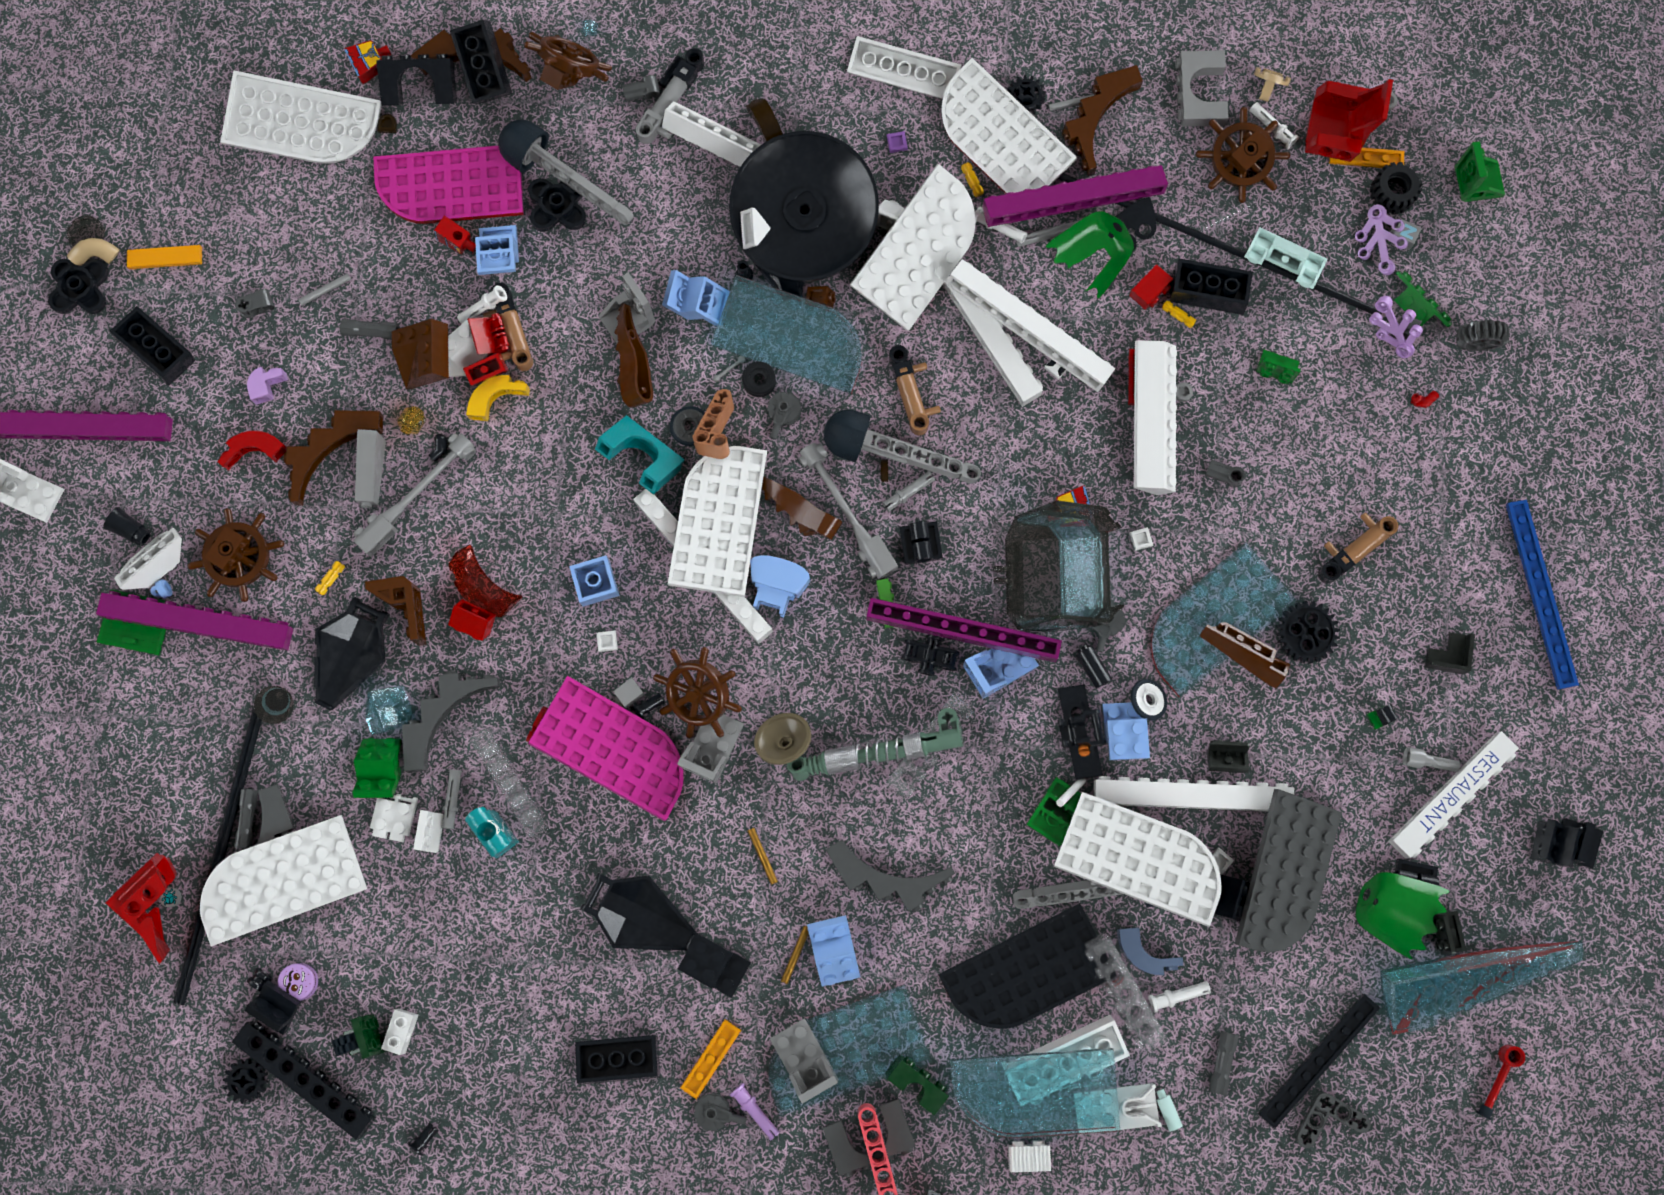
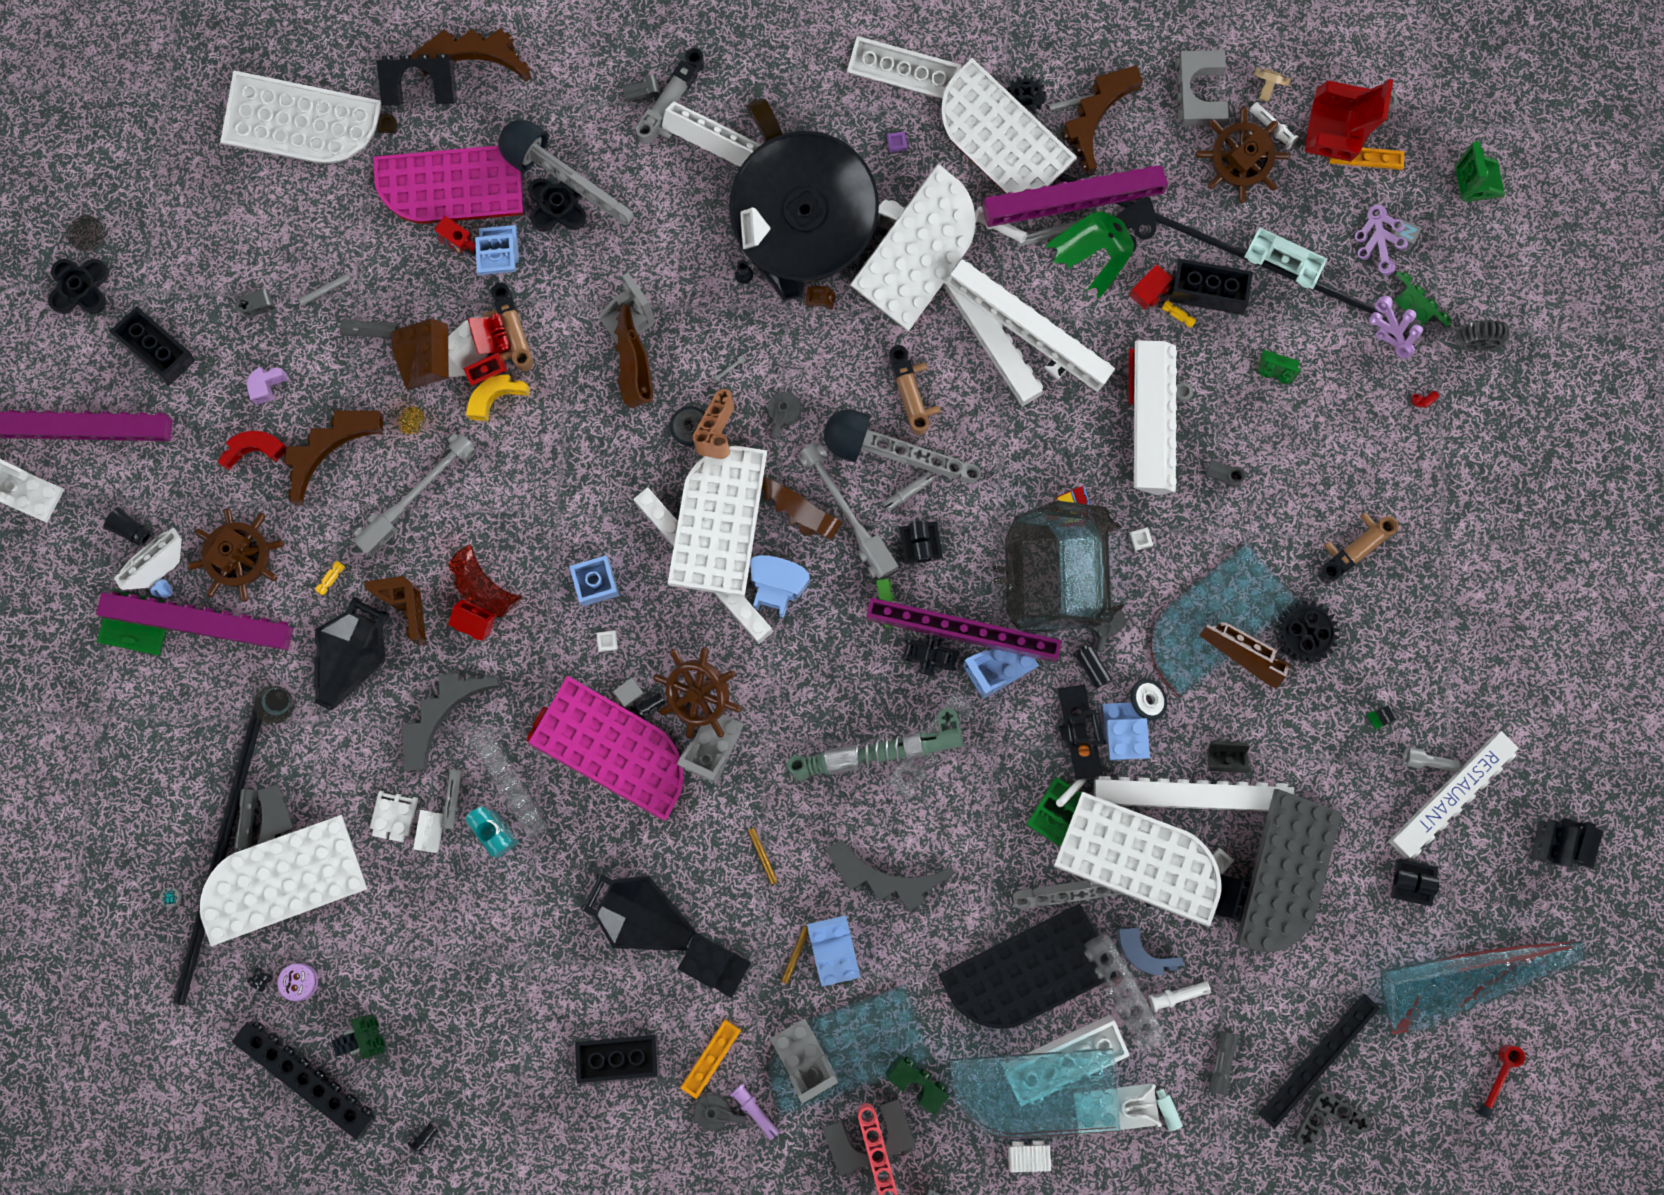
tan cylinder [67,238,120,266] -> none
red piece [105,853,177,964] -> none
light orange tile [127,245,202,269] -> none
black gear [223,1058,269,1104] -> none
black bracket [245,980,301,1035] -> none
torso [344,40,392,84] -> none
green bracket [353,738,402,798] -> none
light grey slope [355,429,386,508] -> none
clear light blue slope [366,685,416,735] -> none
white brick [381,1009,418,1055] -> none
black arm [429,434,447,462] -> none
black brick [450,20,513,104] -> none
white pin [457,286,507,324] -> none
reddish brown piece [524,32,612,90] -> none
clear light blue bush [581,20,598,36] -> none
teal arch [595,415,685,495] -> none
black axle [659,55,684,88] -> none
light blue bracket [662,270,730,326] -> none
clear light blue plate [711,275,862,394] -> none
black tyre [742,361,776,397] -> none
dark tan dish [754,713,811,765] -> none
dark brown tile [881,459,888,482] -> none
yellow axle [961,162,984,197] -> none
green piece [1356,872,1449,960] -> none
black tyre [1370,162,1423,214] -> none
pearl dark grey panel [1425,633,1475,674] -> none
pearl dark grey bracket [1433,911,1467,955] -> none
blue plate [1506,499,1579,690] -> none

